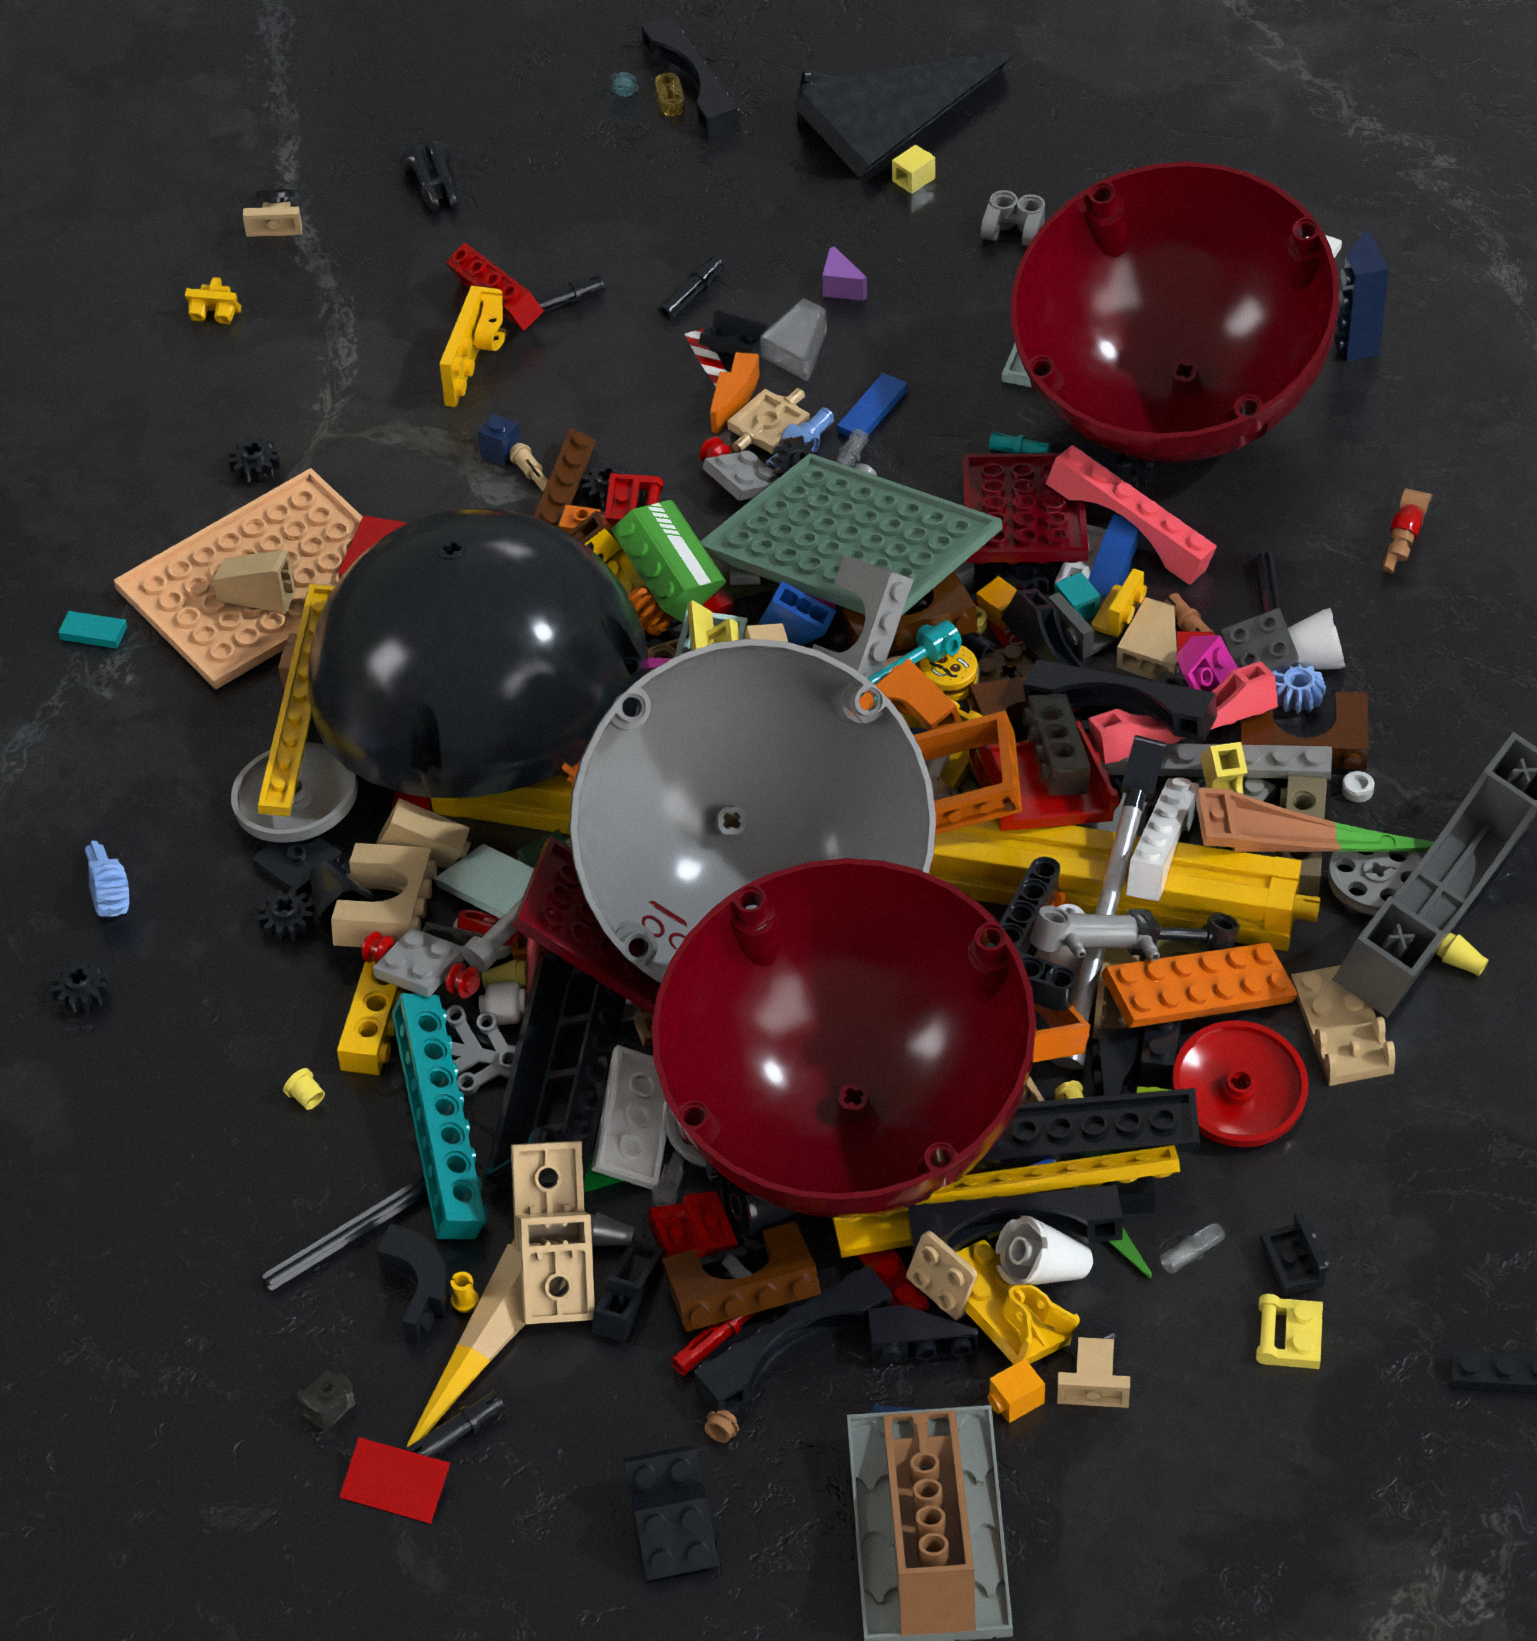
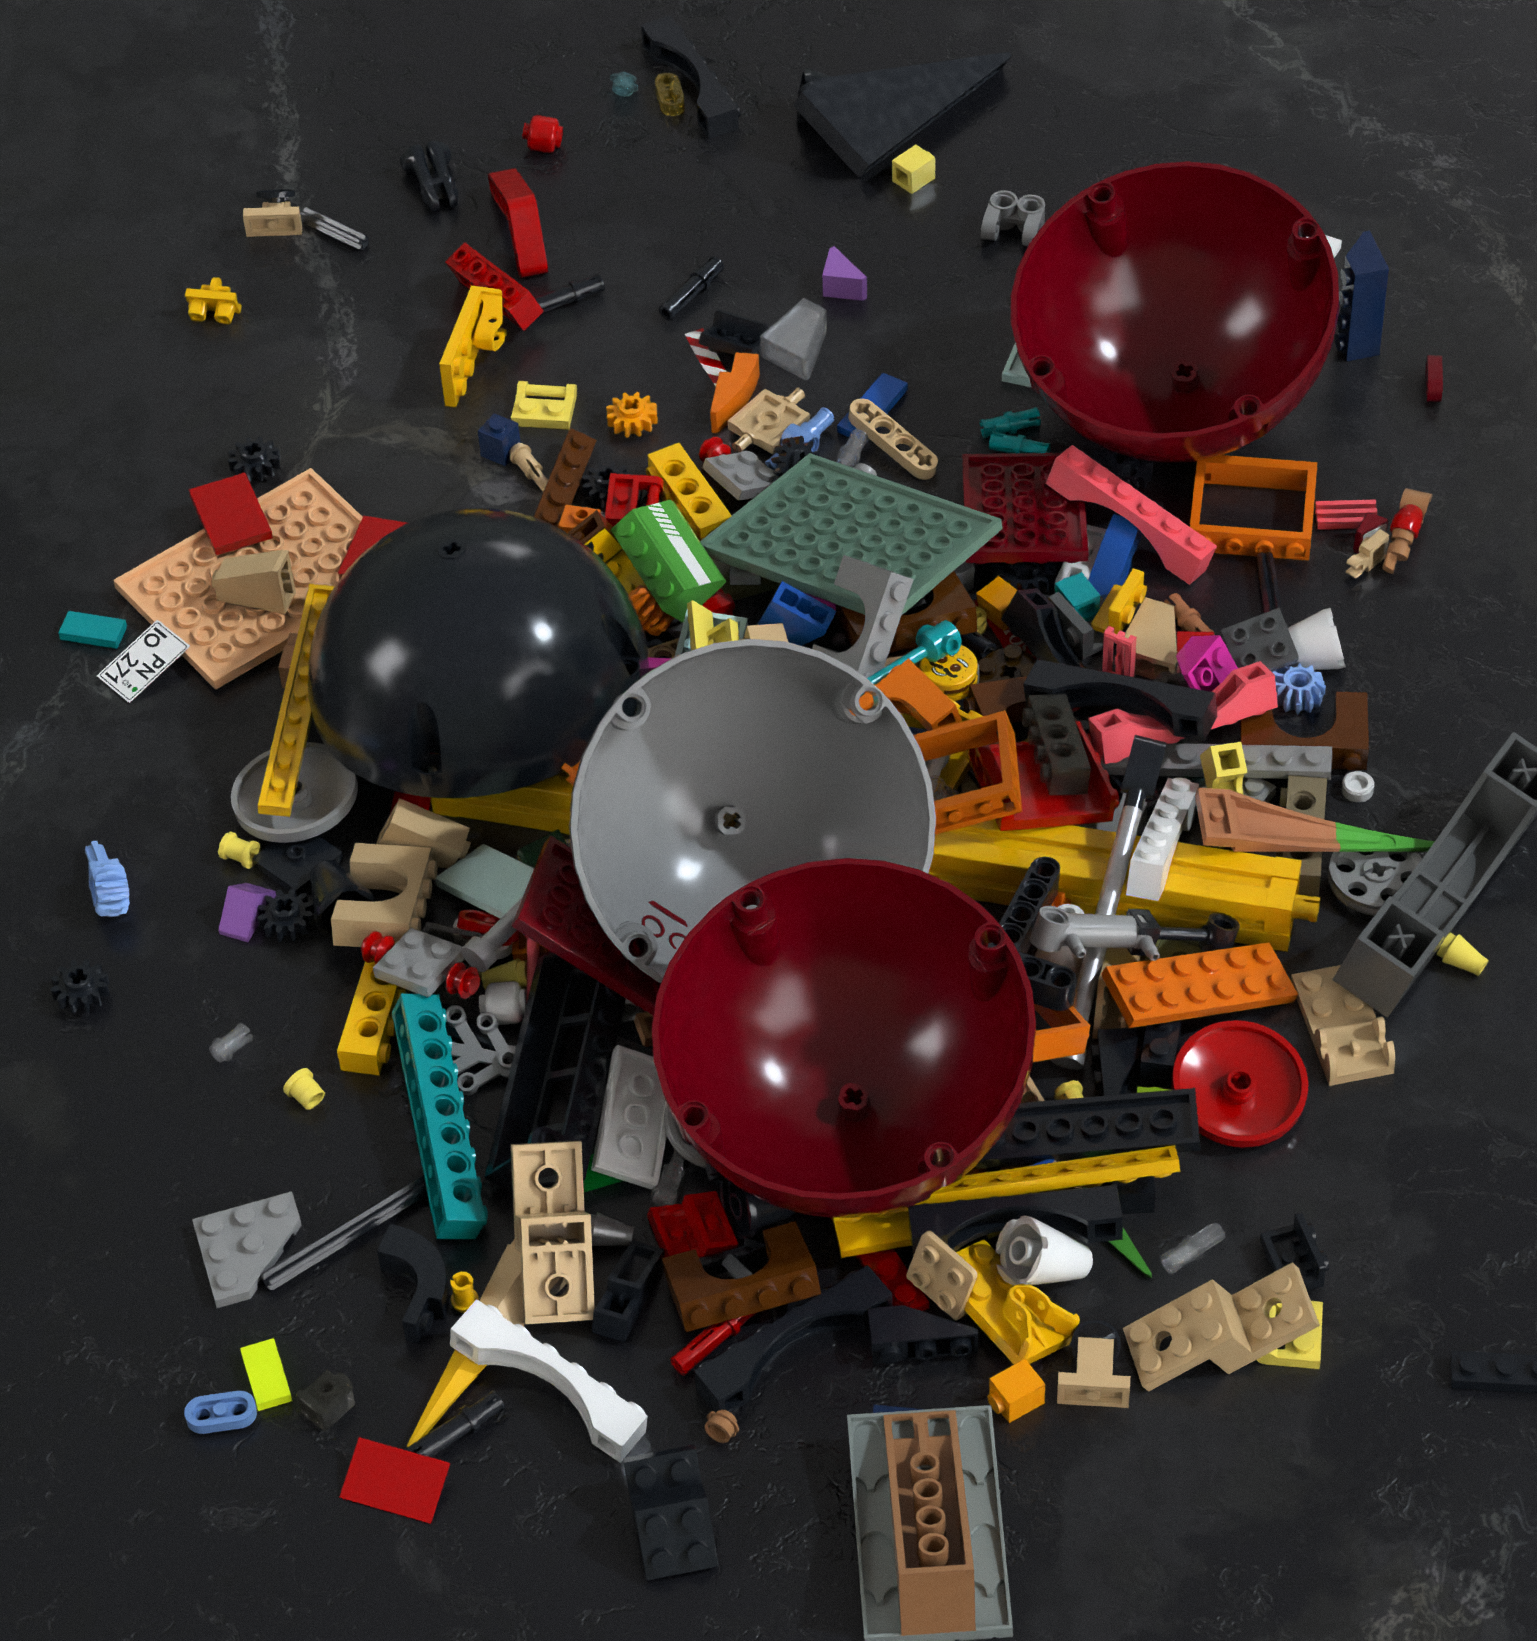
none -> white sticker [97,619,190,703]
none -> medium blue plate [184,1391,257,1434]
none -> red tile [189,473,273,555]
none -> light grey plate [192,1191,302,1308]
none -> clear pin [209,1023,253,1062]
none -> light yellow bush [218,831,261,869]
none -> medium lavender slope [218,883,276,942]
none -> neon yellow tile [240,1338,292,1411]
none -> axle [300,207,369,250]
none -> white arch [450,1299,648,1463]
none -> red beam [488,168,548,278]
none -> light yellow plate [511,381,577,430]
none -> red head [522,115,563,153]
none -> light orange gear [606,392,658,438]
none -> yellow brick [645,443,732,541]
none -> tan beam [848,398,938,480]
none -> teal pin [979,407,1041,438]
none -> coral tile [1102,626,1137,678]
none -> tan bracket [1123,1263,1320,1391]
none -> orange window [1190,455,1318,560]
none -> coral tile [1315,499,1377,530]
none -> tan plate [1345,529,1389,579]
none -> dark red slope [1353,512,1389,554]
none -> dark red beam [1425,355,1443,402]

